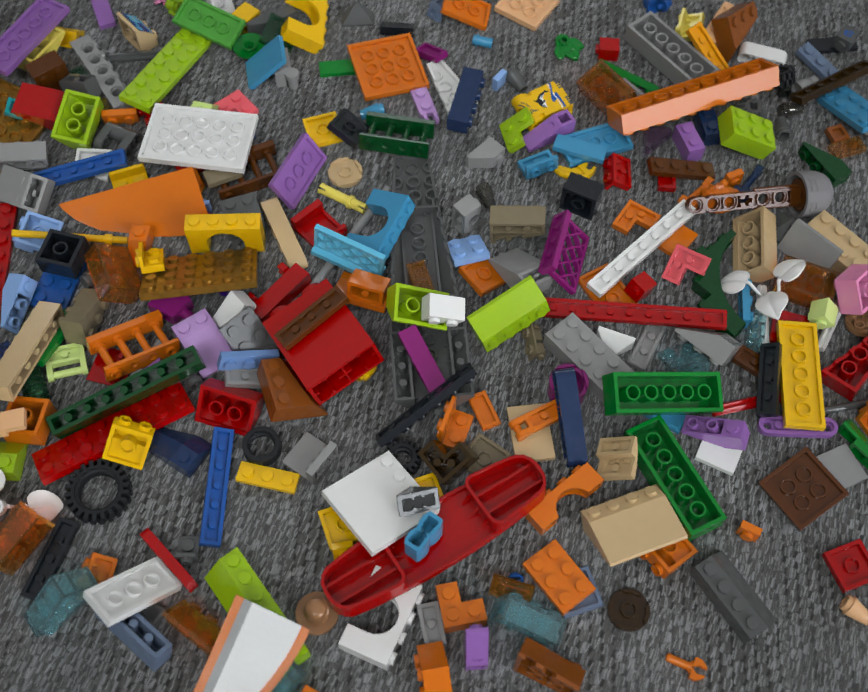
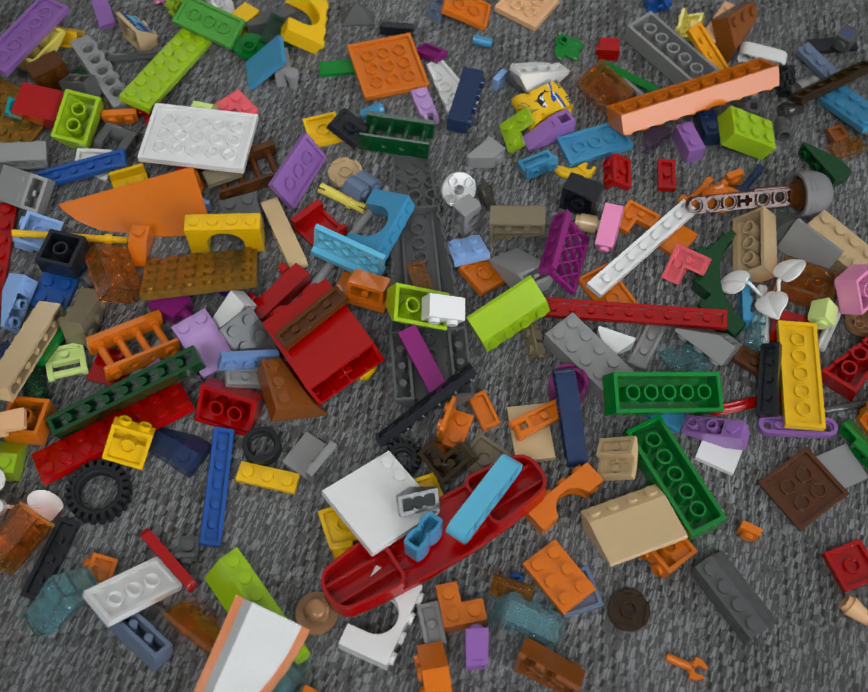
yellow bracket [135,242,165,274] -> none
dark azure tile [552,134,608,164] -> none
red brick [623,271,657,303] -> none
reddish brown plate [647,157,716,180] -> none
none -> sand blue brick [342,170,382,202]
none -> white plate [441,172,476,207]
none -> medium azure beam [446,454,523,544]
none -> white wedge [510,62,570,93]
none -> tan brick [575,213,601,234]
none -> bright pink brick [595,203,624,253]

